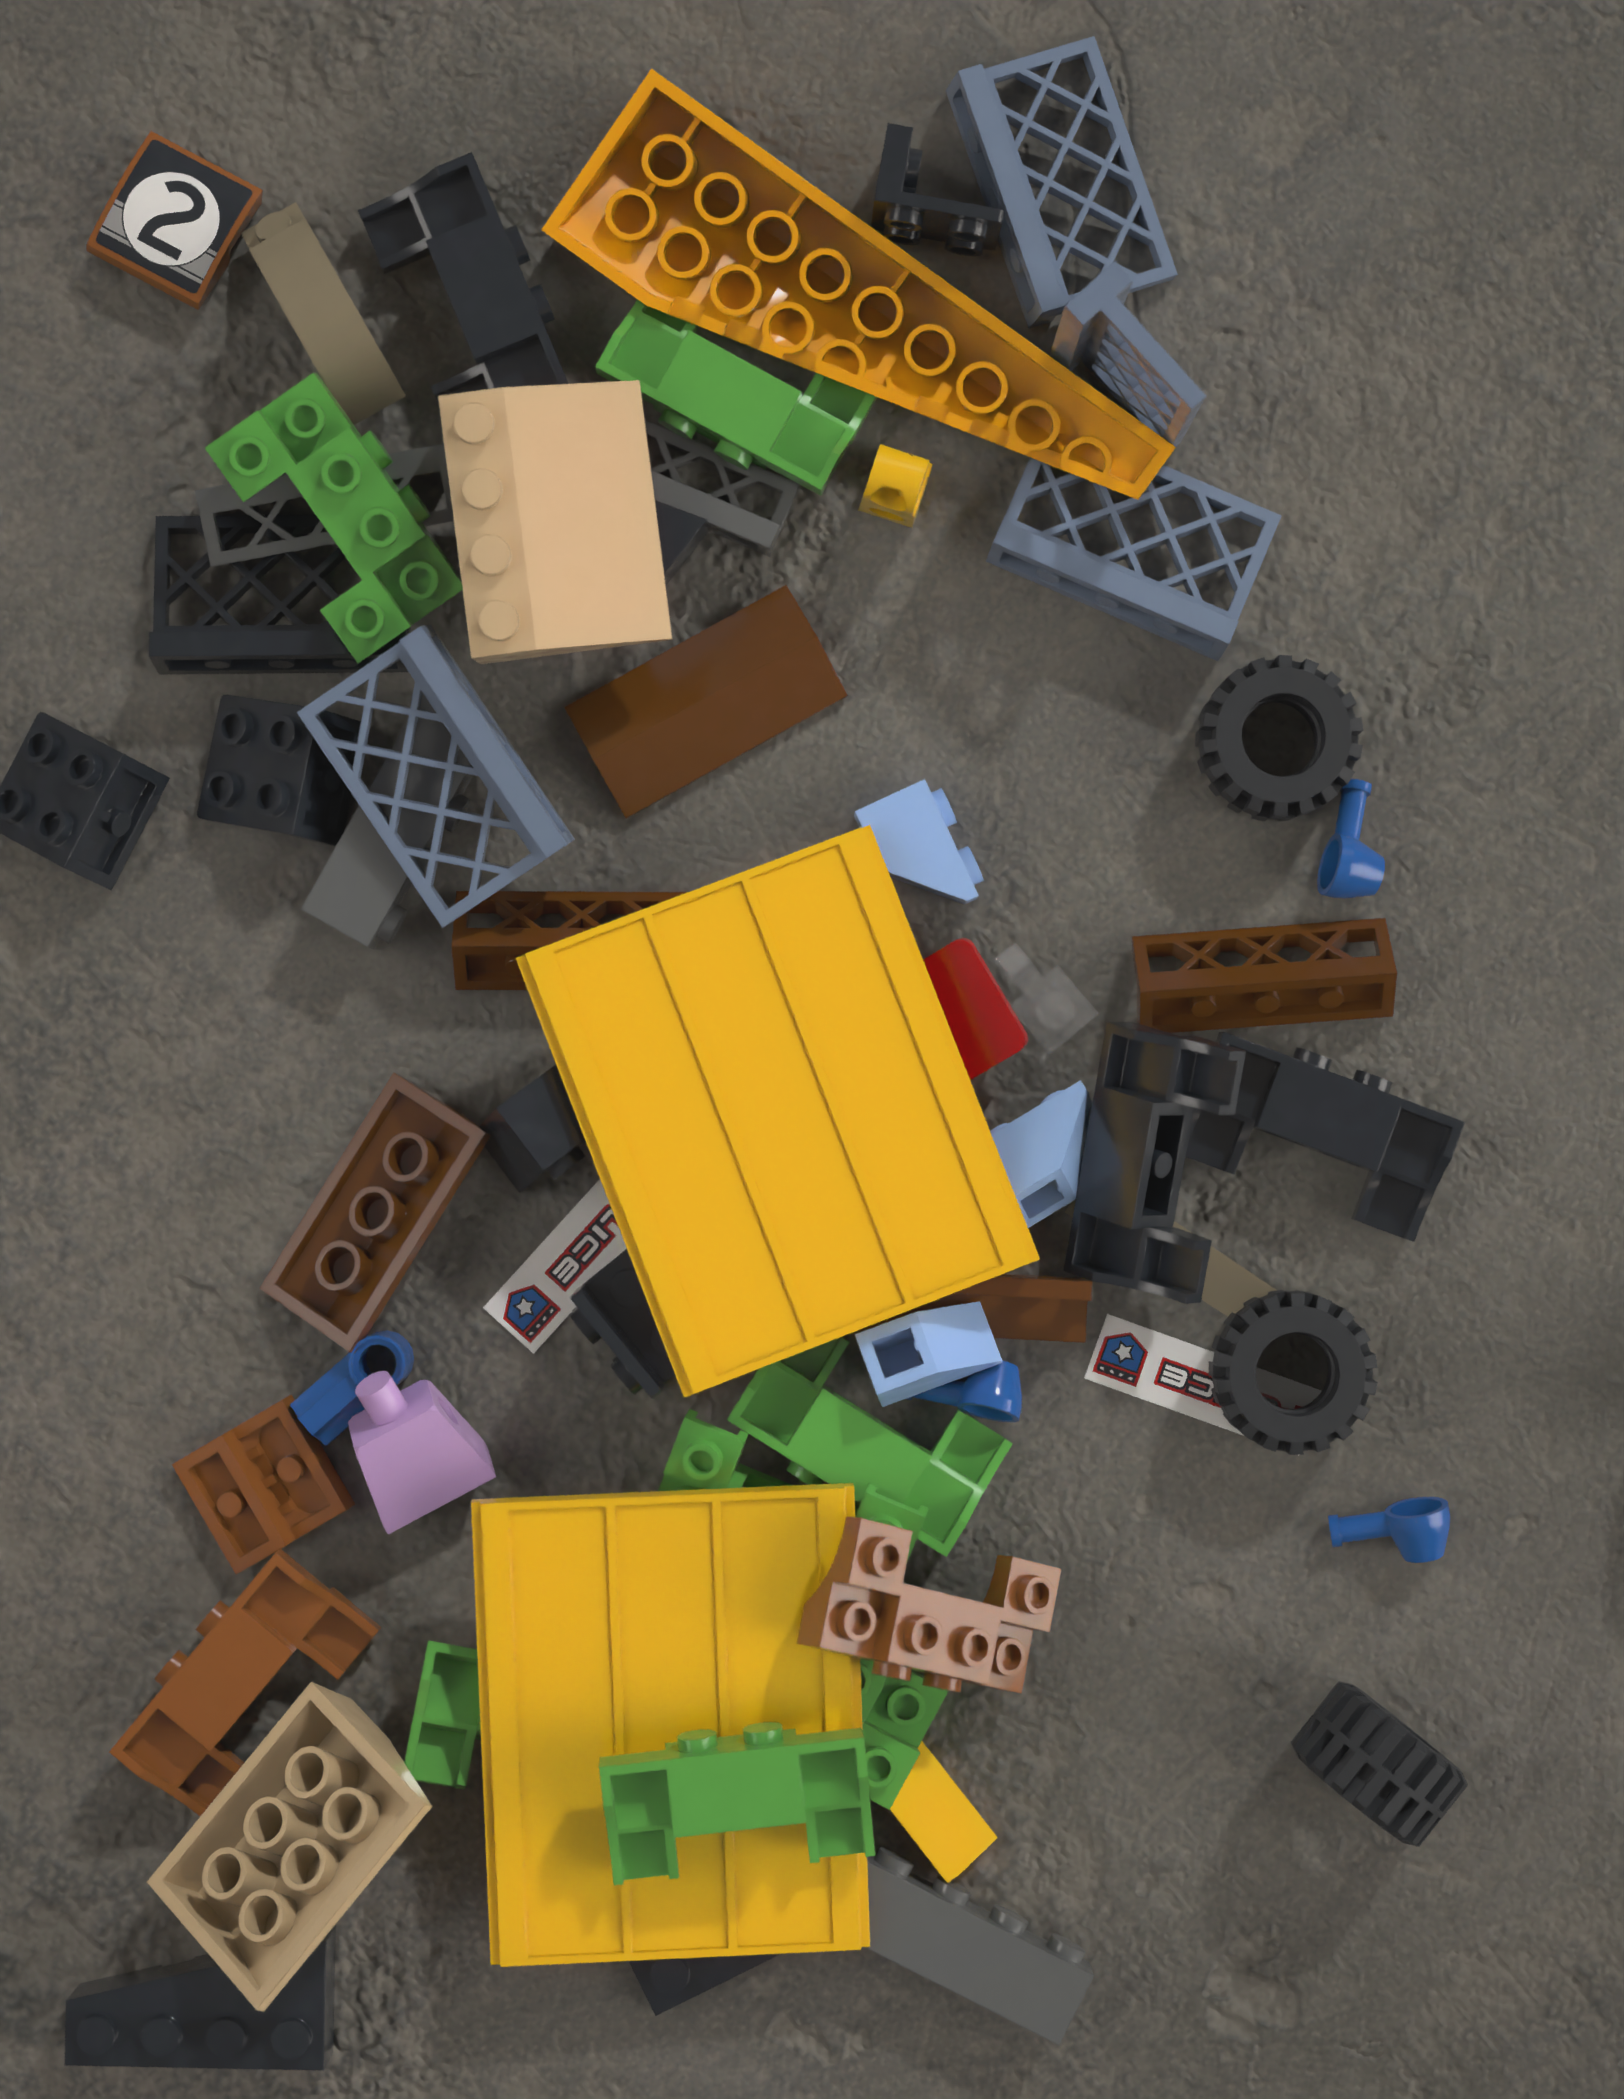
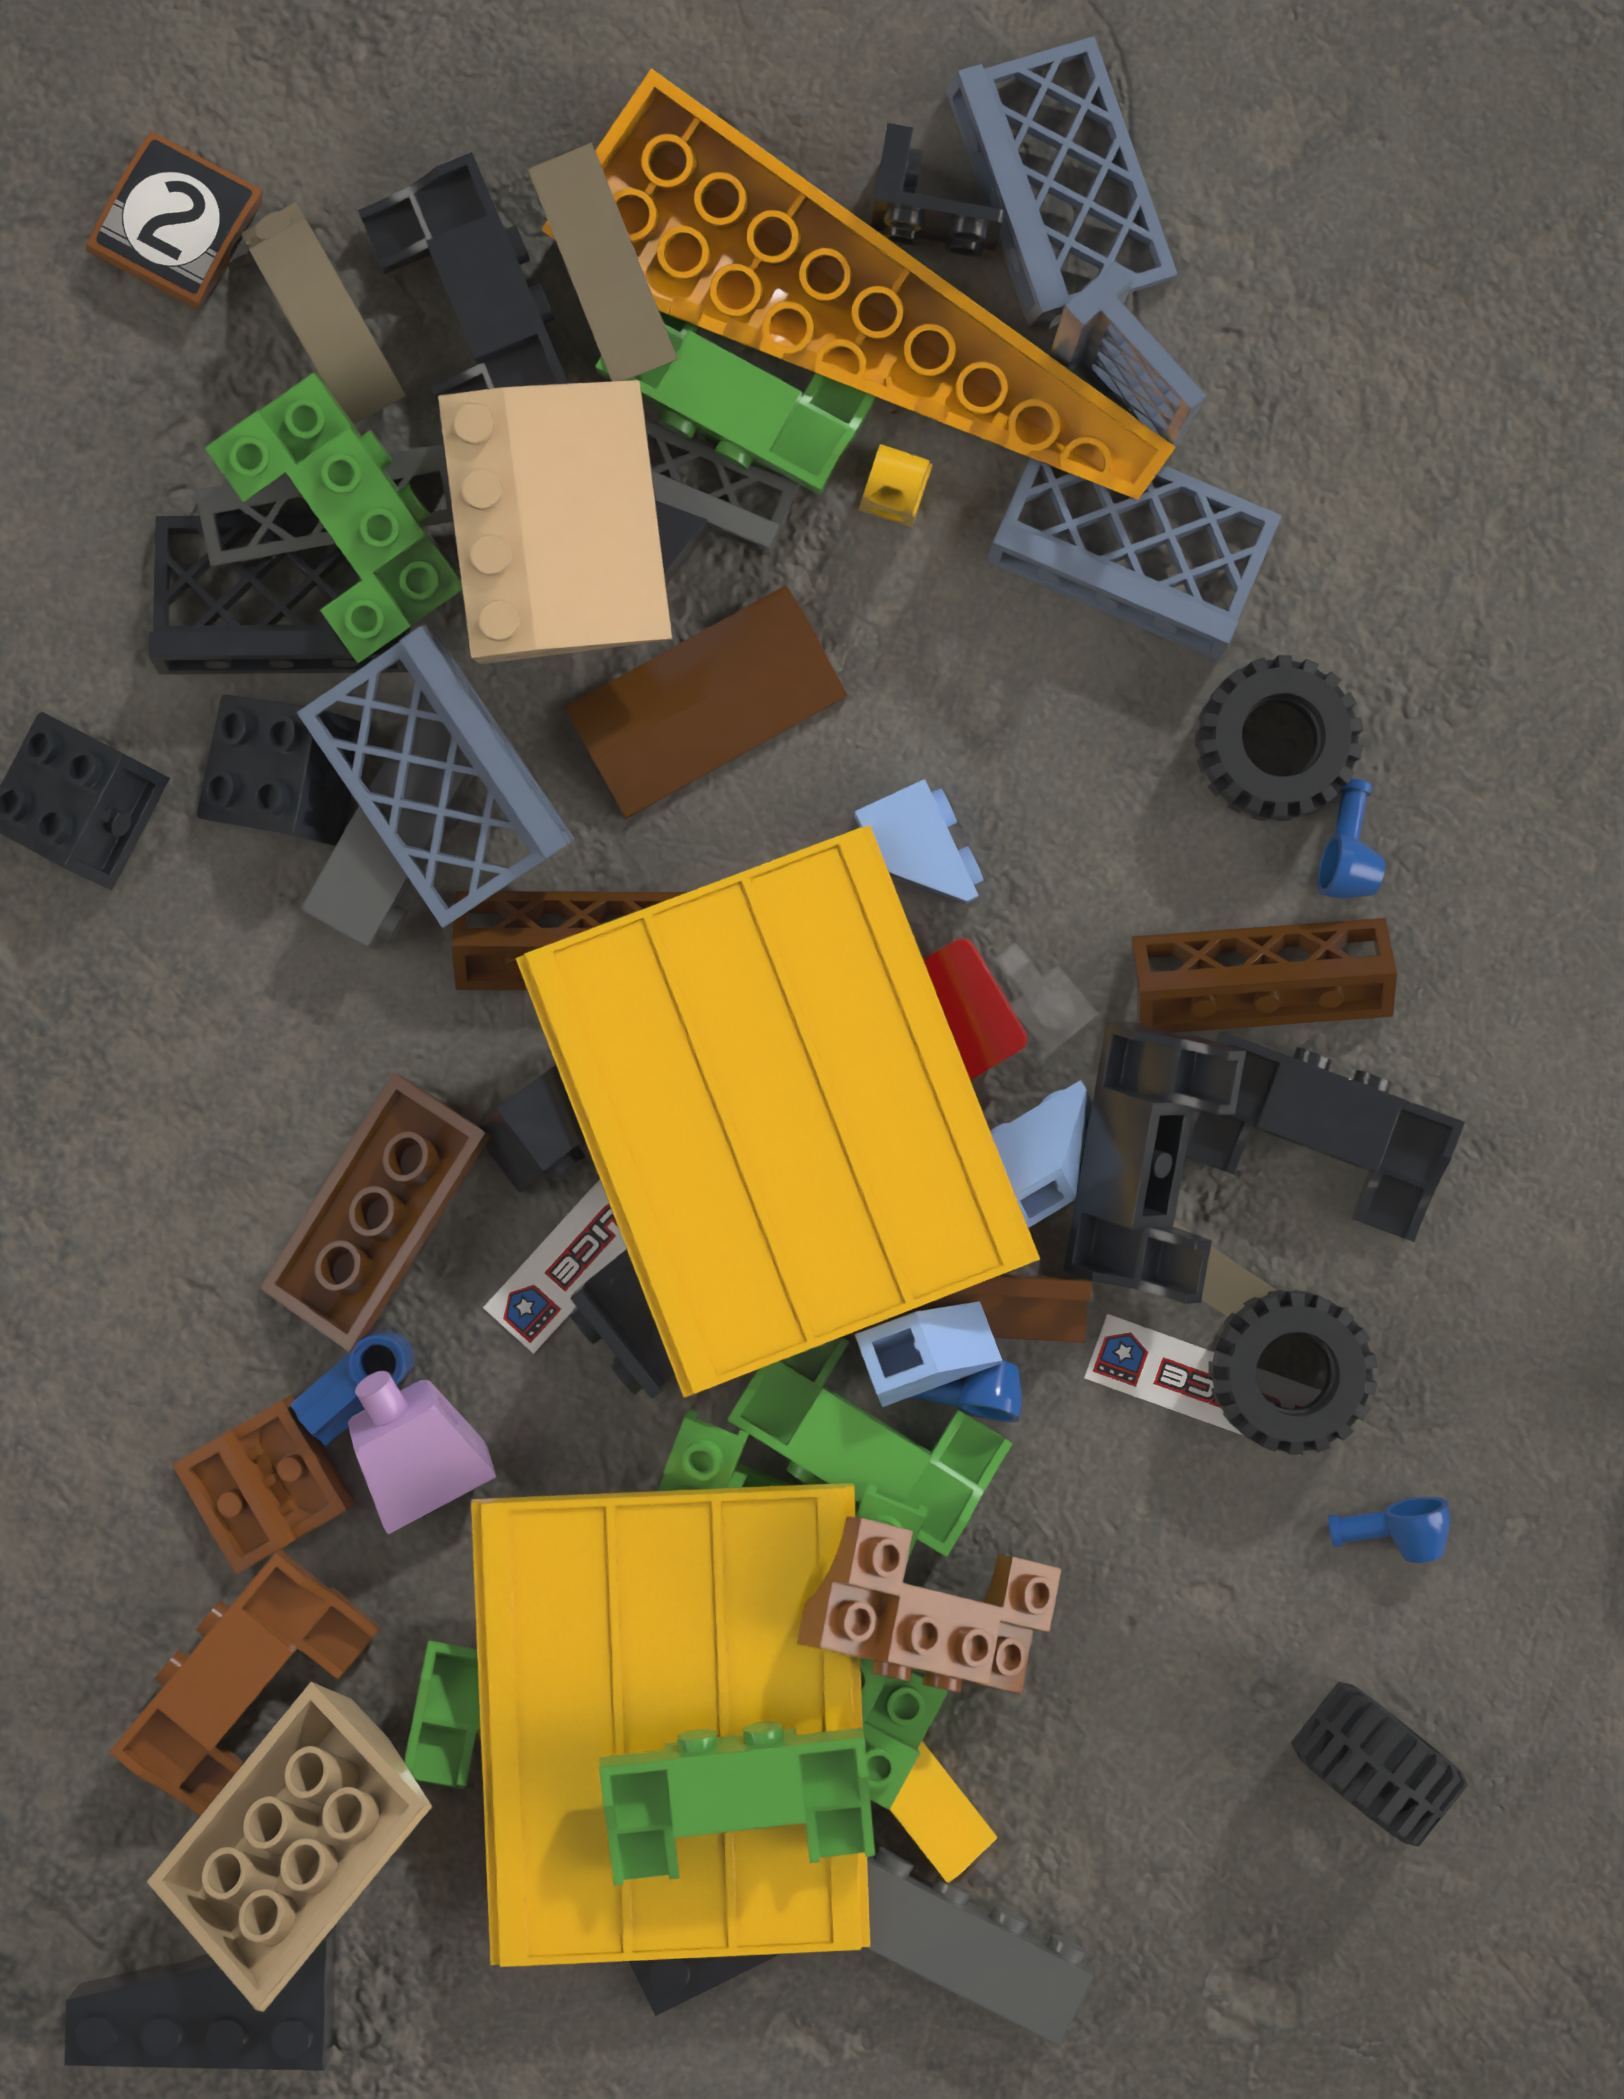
none -> dark tan sticker [528,143,678,382]

